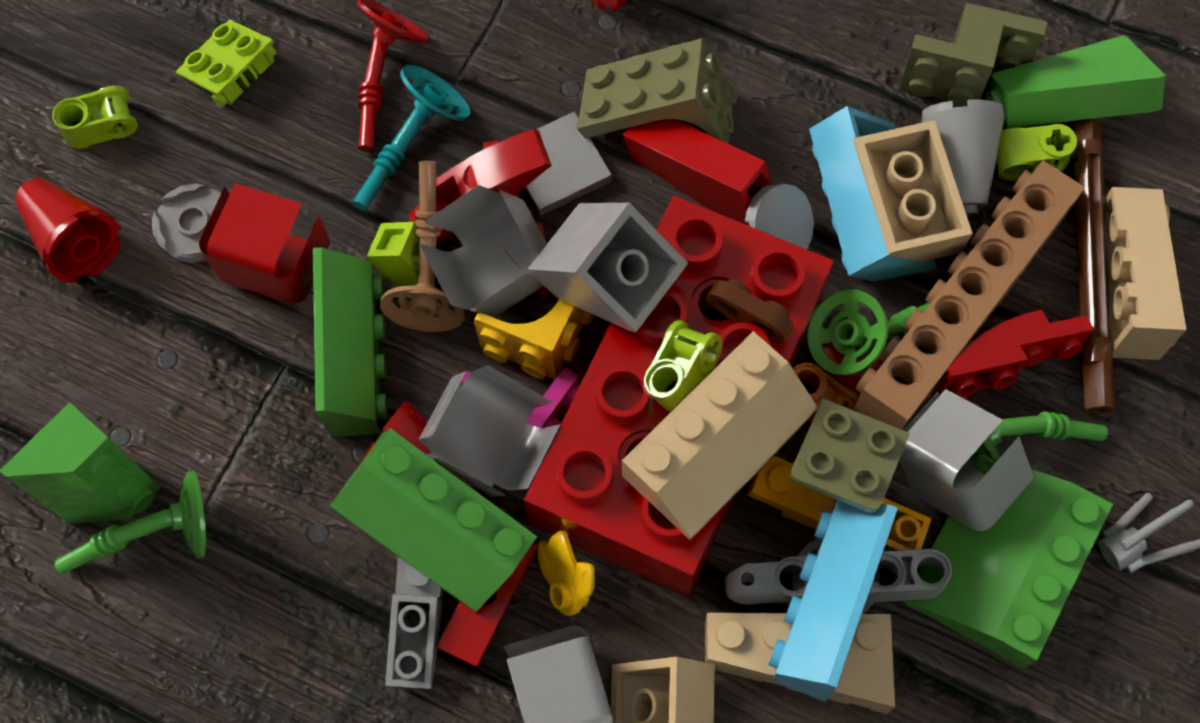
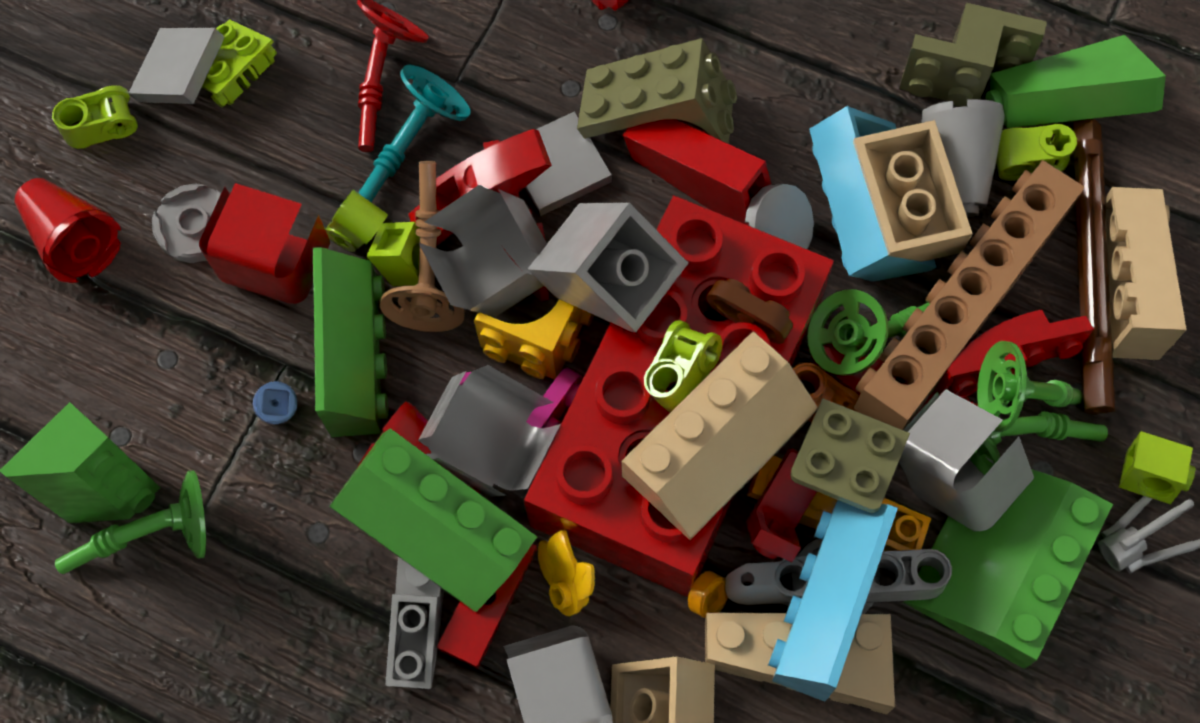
none -> light grey tile [129,28,225,104]
none -> medium blue tile [253,381,297,425]
none -> lime piece [325,189,388,252]
none -> light orange tile [688,571,728,619]
none -> red bracket [746,449,817,563]
none -> bright green dish [977,341,1083,432]
none -> lime brick [1119,431,1196,504]

